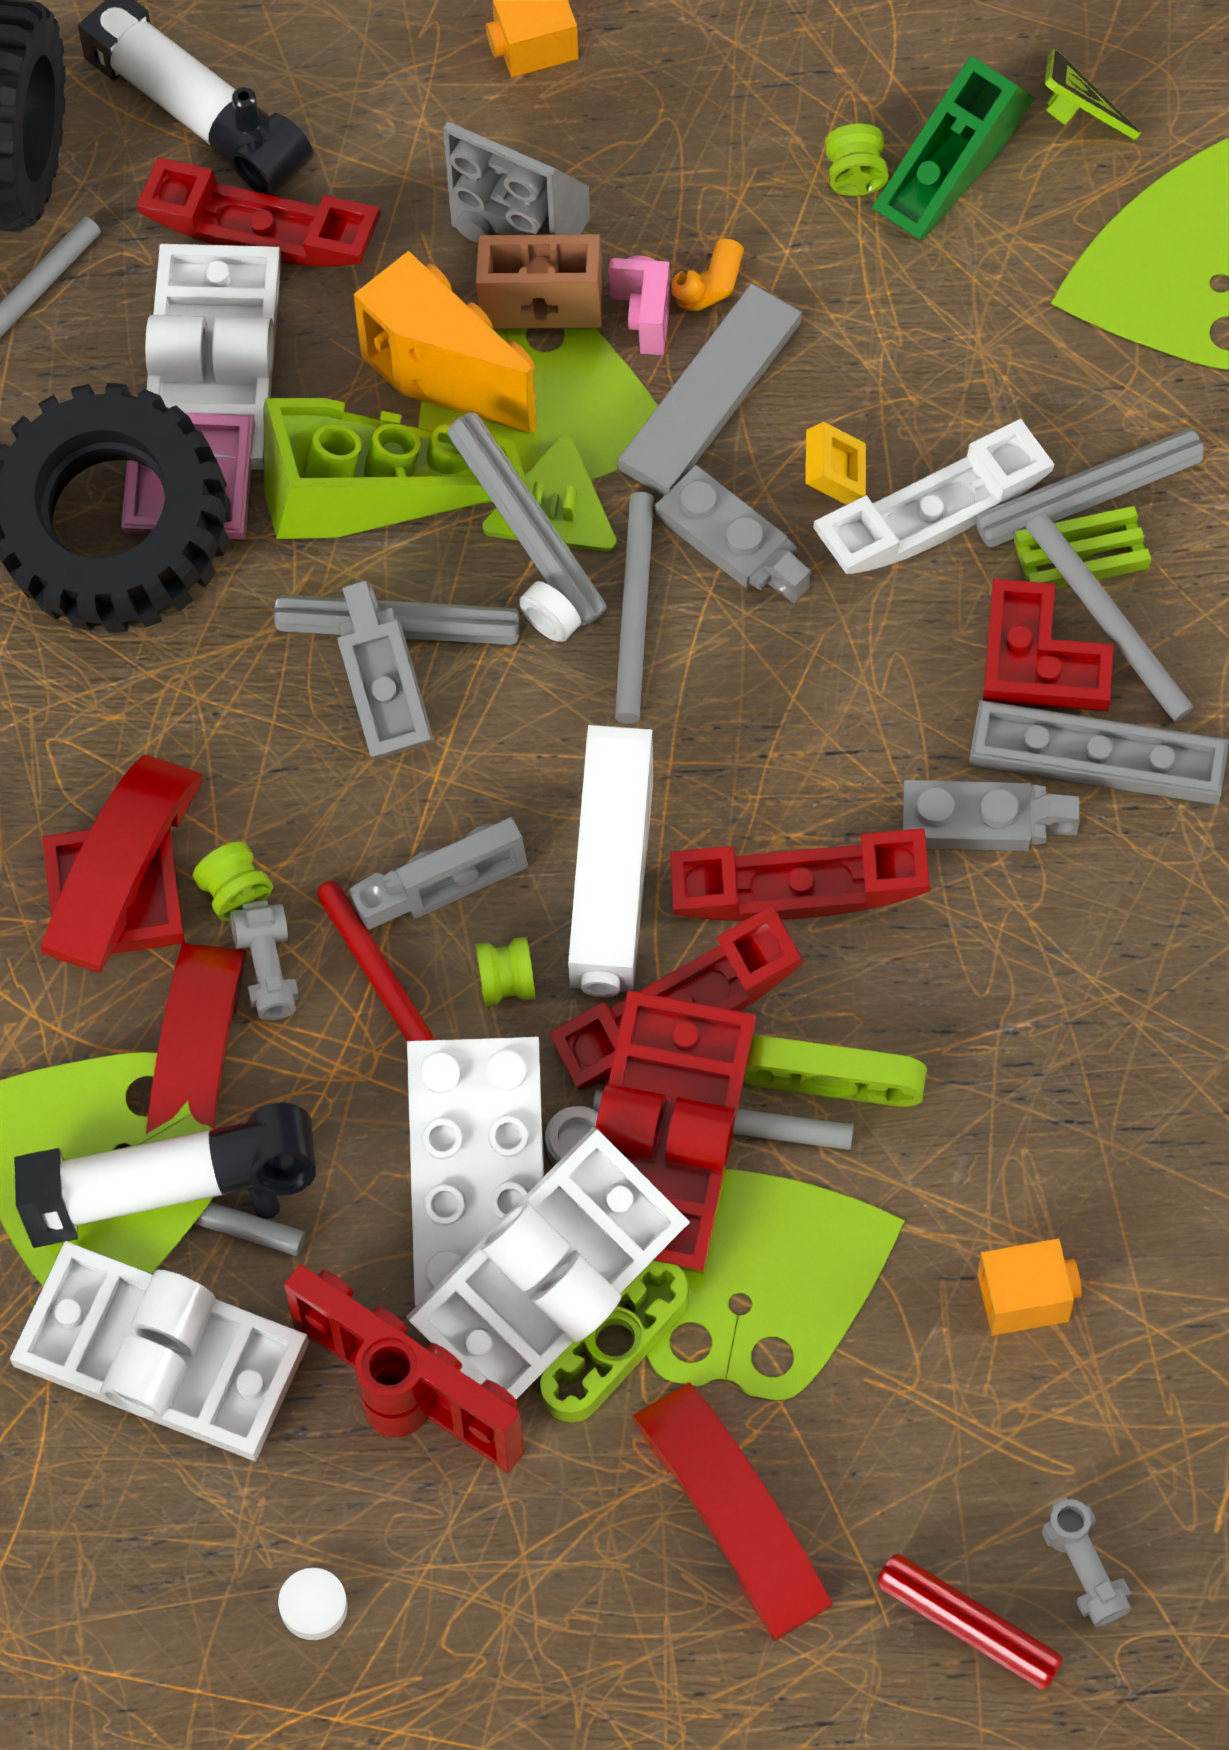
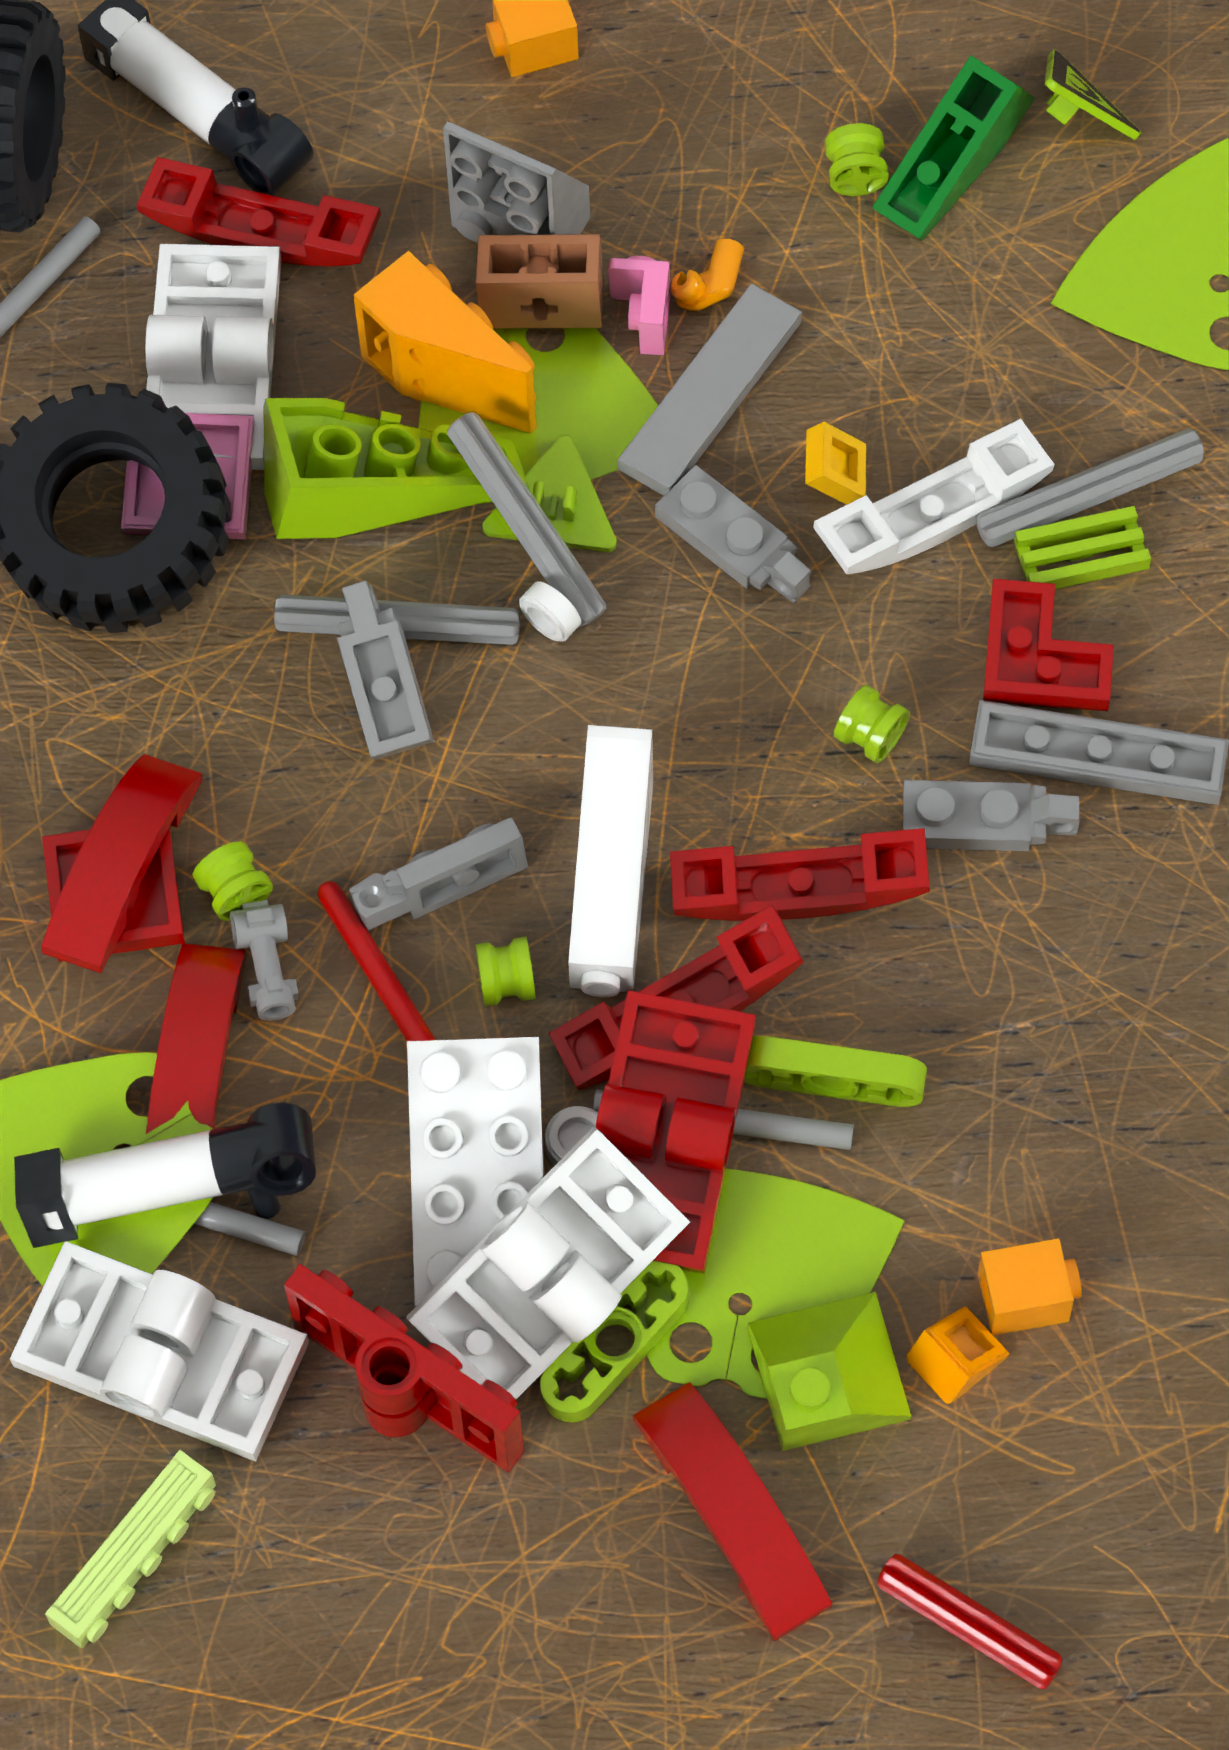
white tile [278,1568,348,1640] -> none
light grey bar [615,492,654,724] -> none
light grey bar [1026,512,1194,722] -> none
light grey bar [1042,1497,1132,1627] -> none
none -> yellowish green piece [45,1450,216,1649]
none -> lime slope [747,1292,911,1451]
none -> lime wheel [833,684,910,764]
none -> light orange slope [906,1306,1010,1404]

